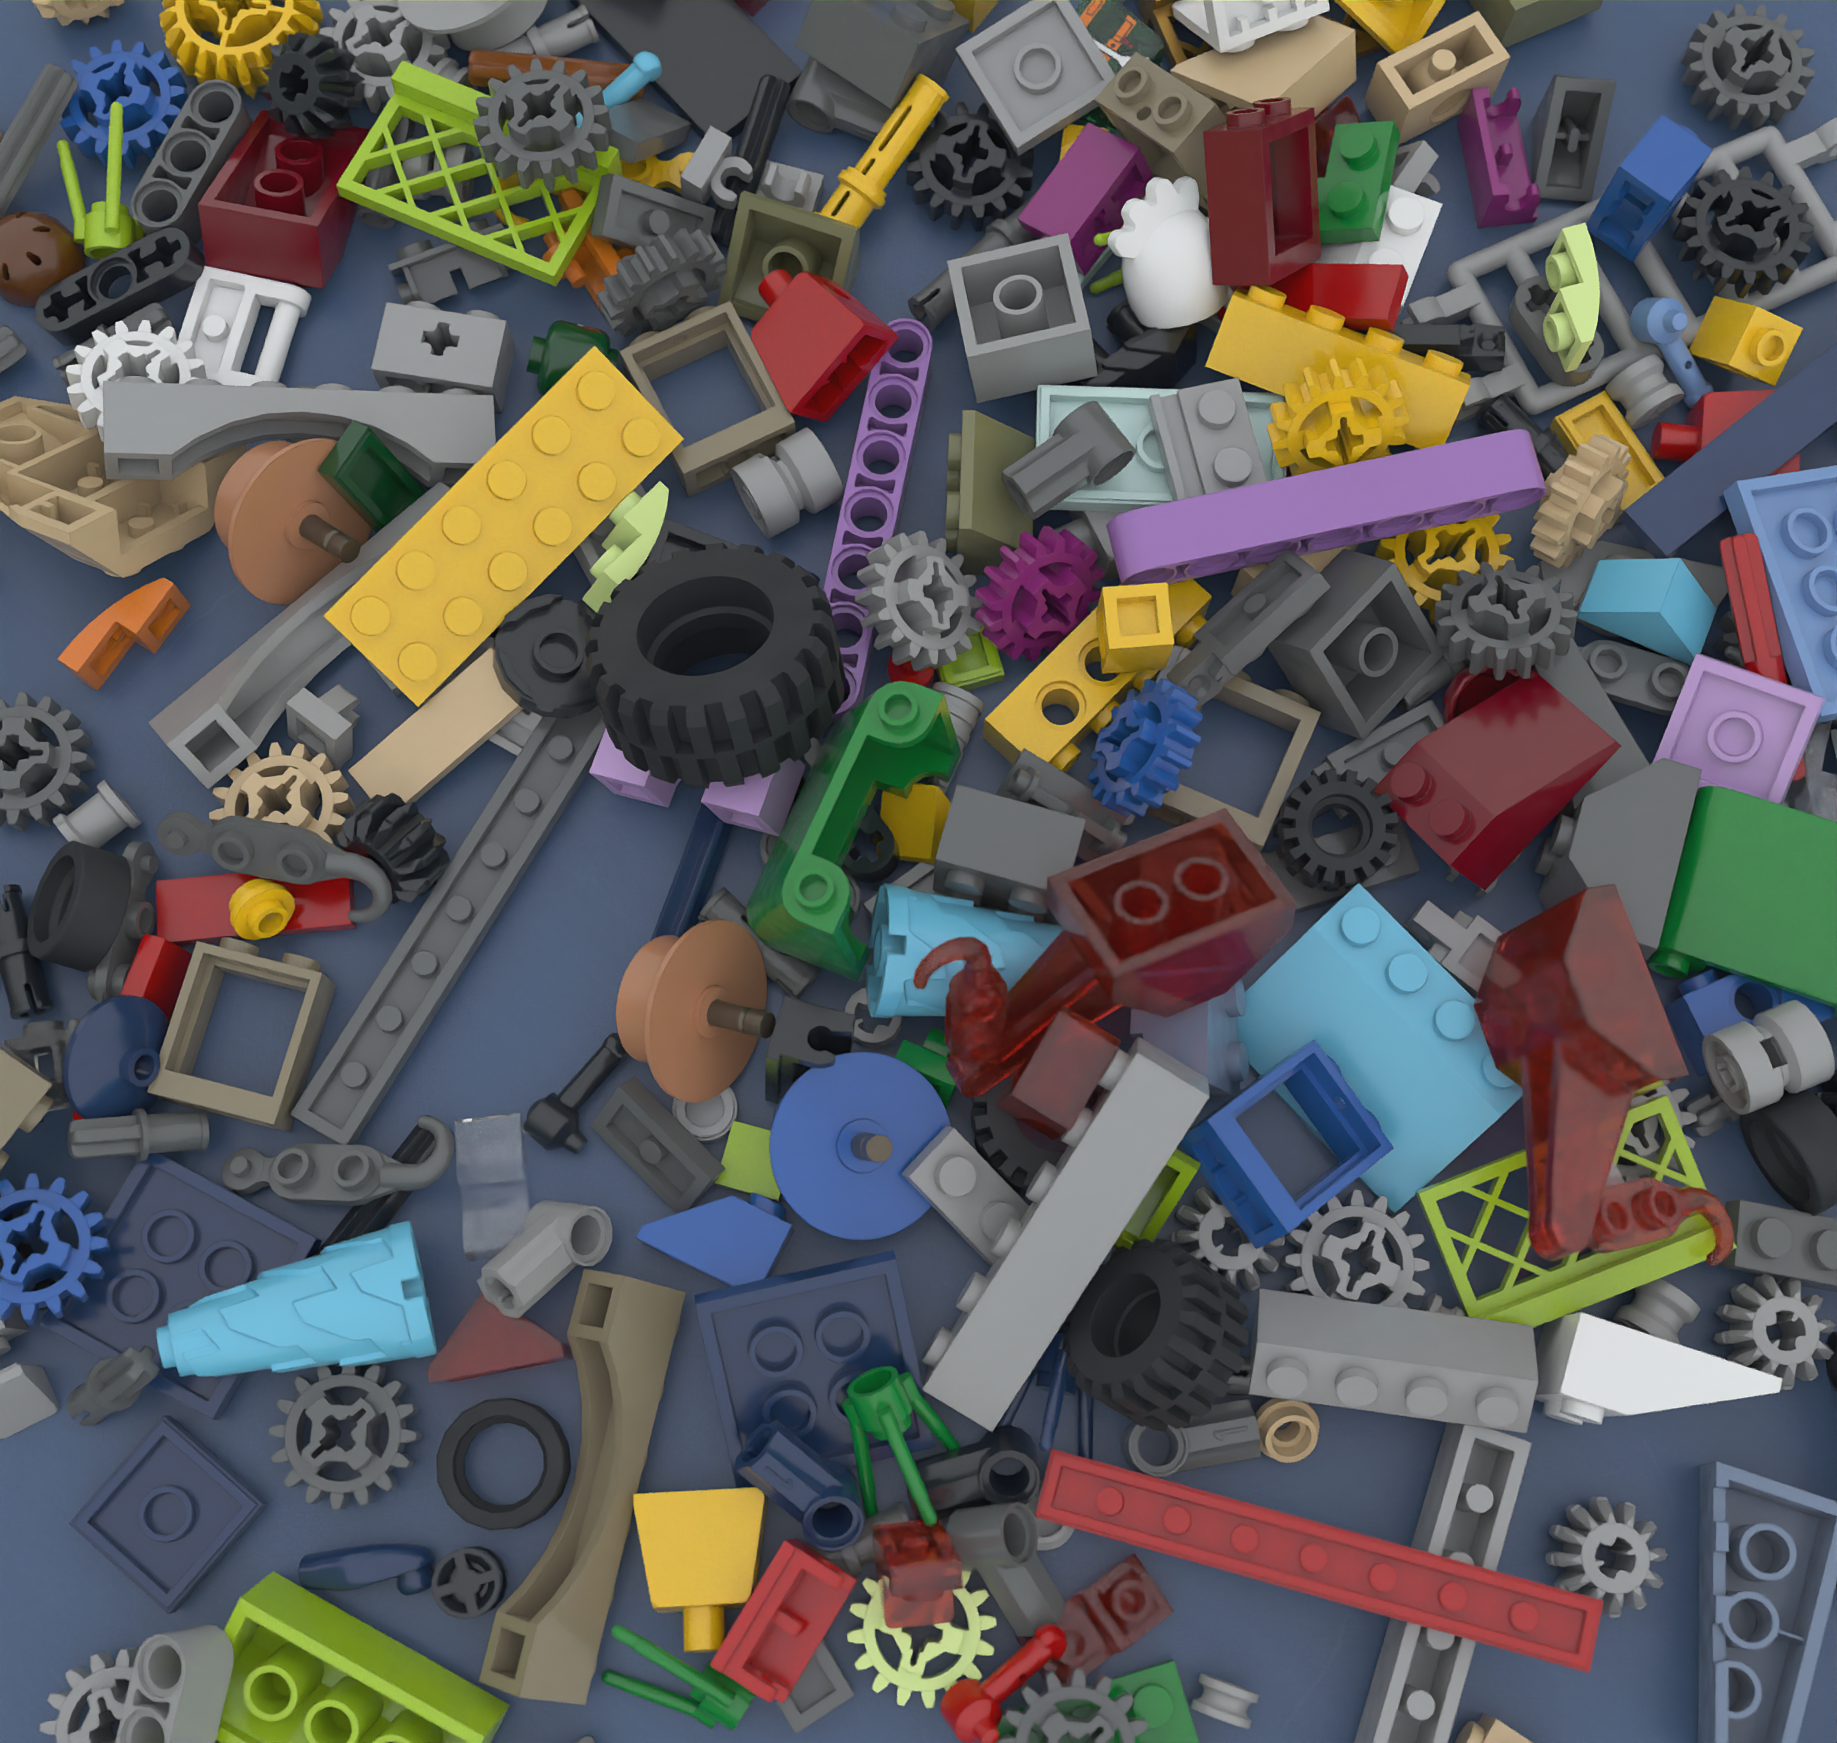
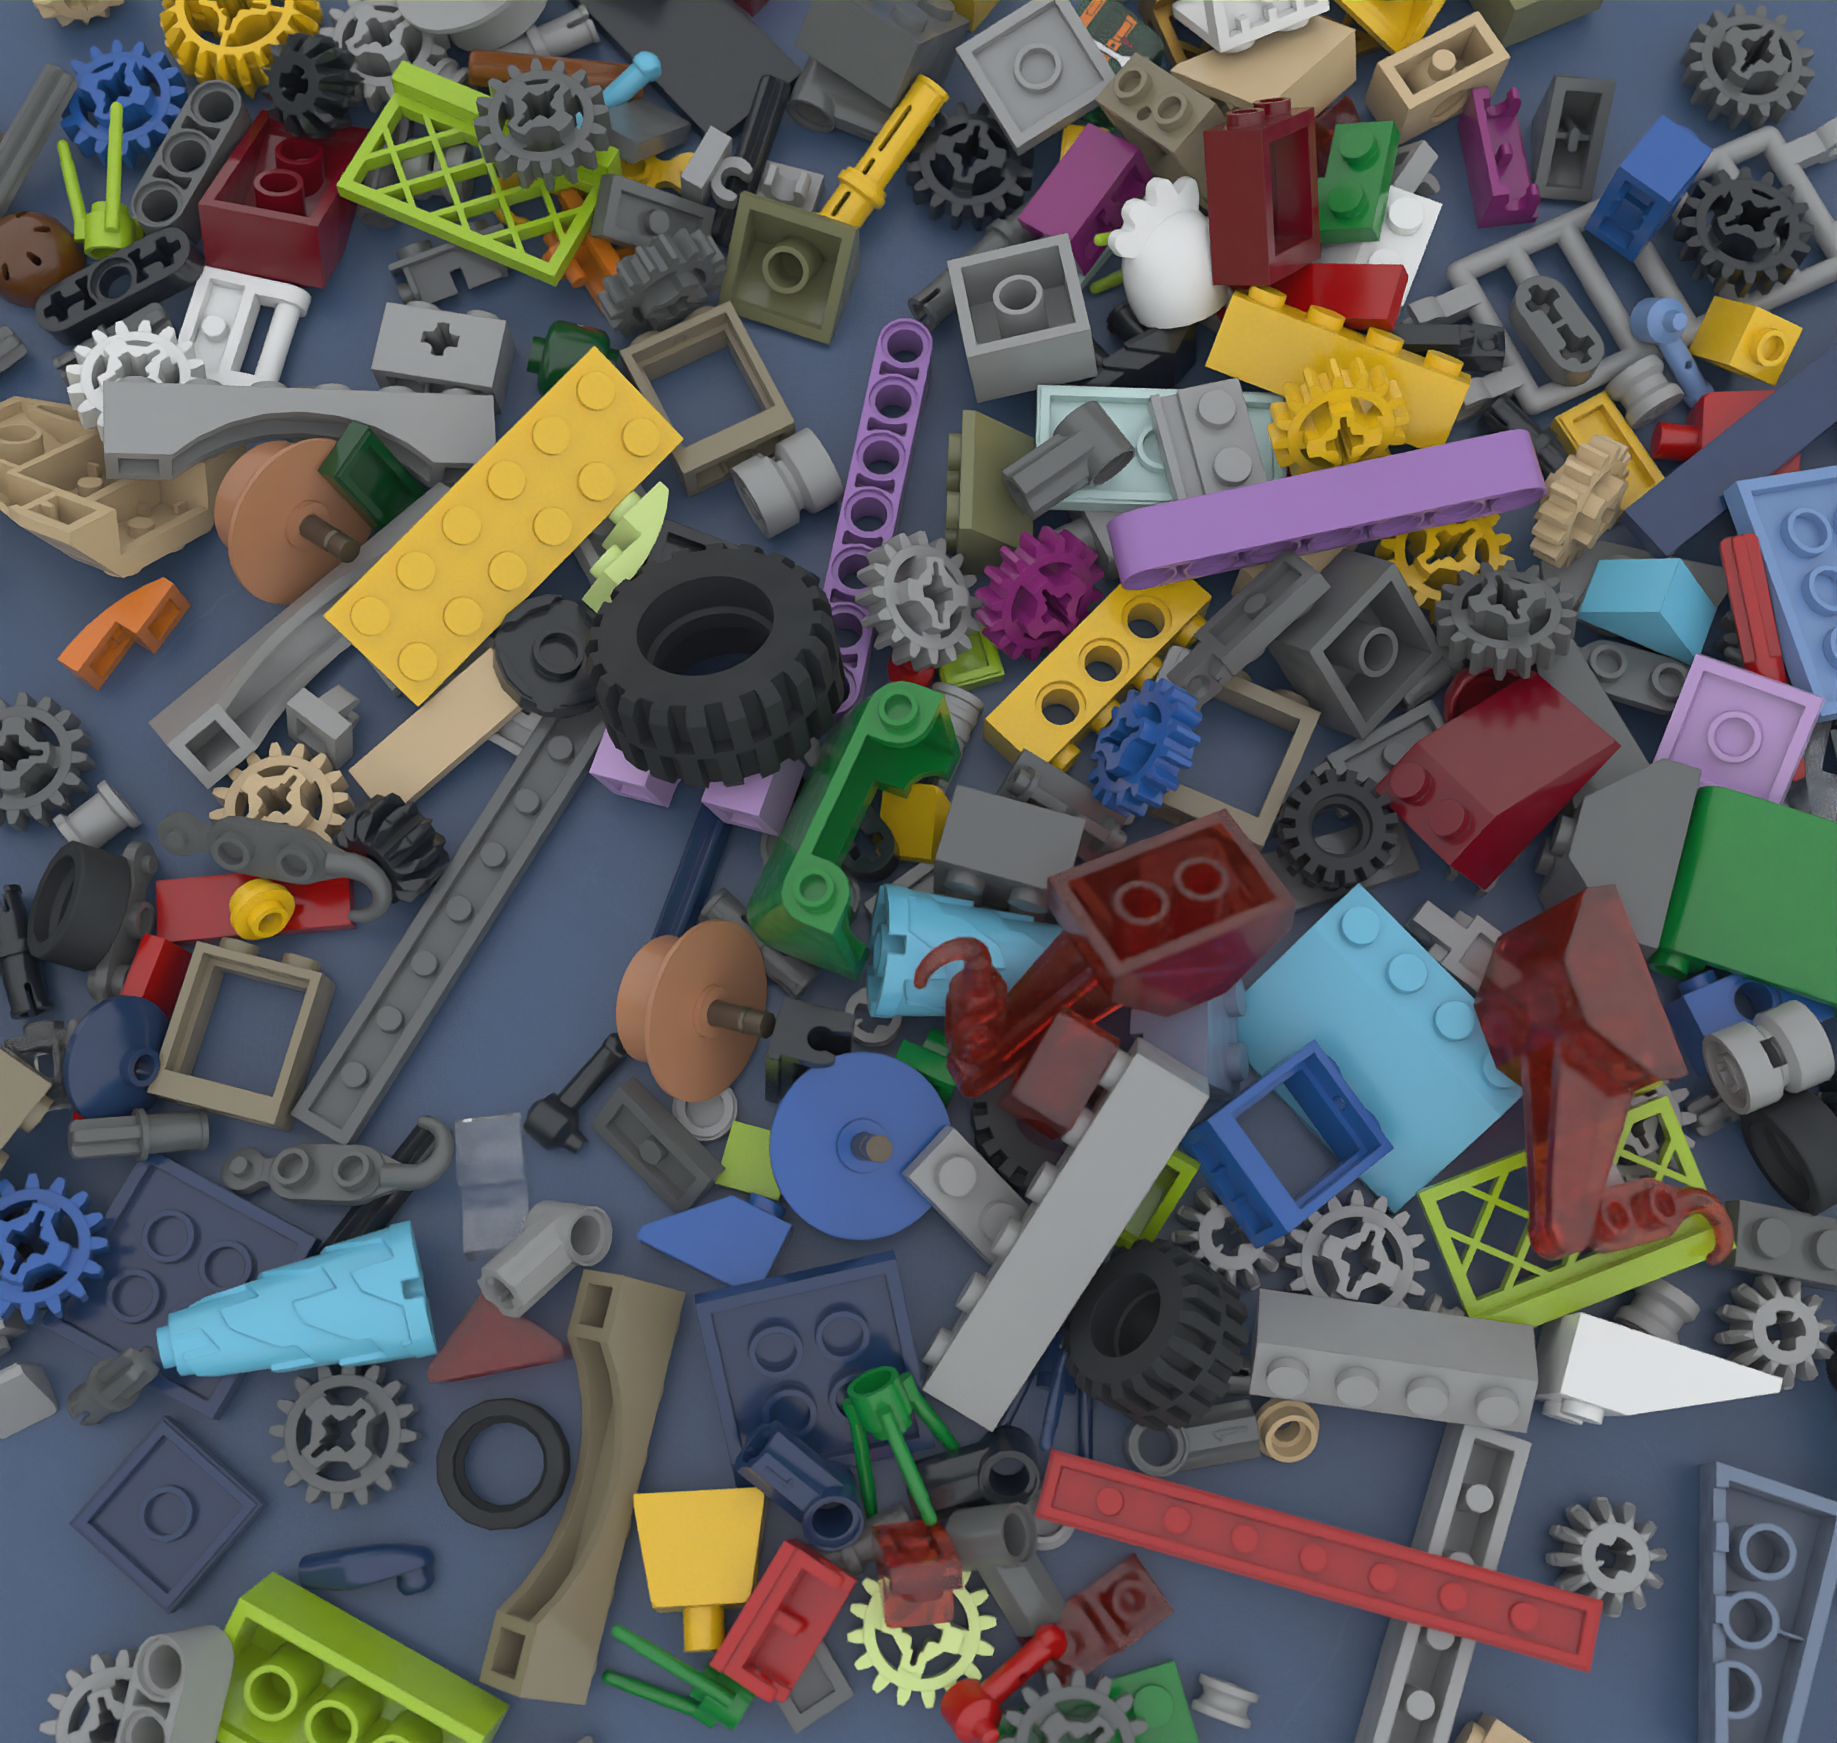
black wheel [432,1546,509,1619] -> none
red torso [751,269,899,423] -> none
yellow brick [1096,582,1174,674] -> none
yellowish green slope [1543,223,1600,372] -> none

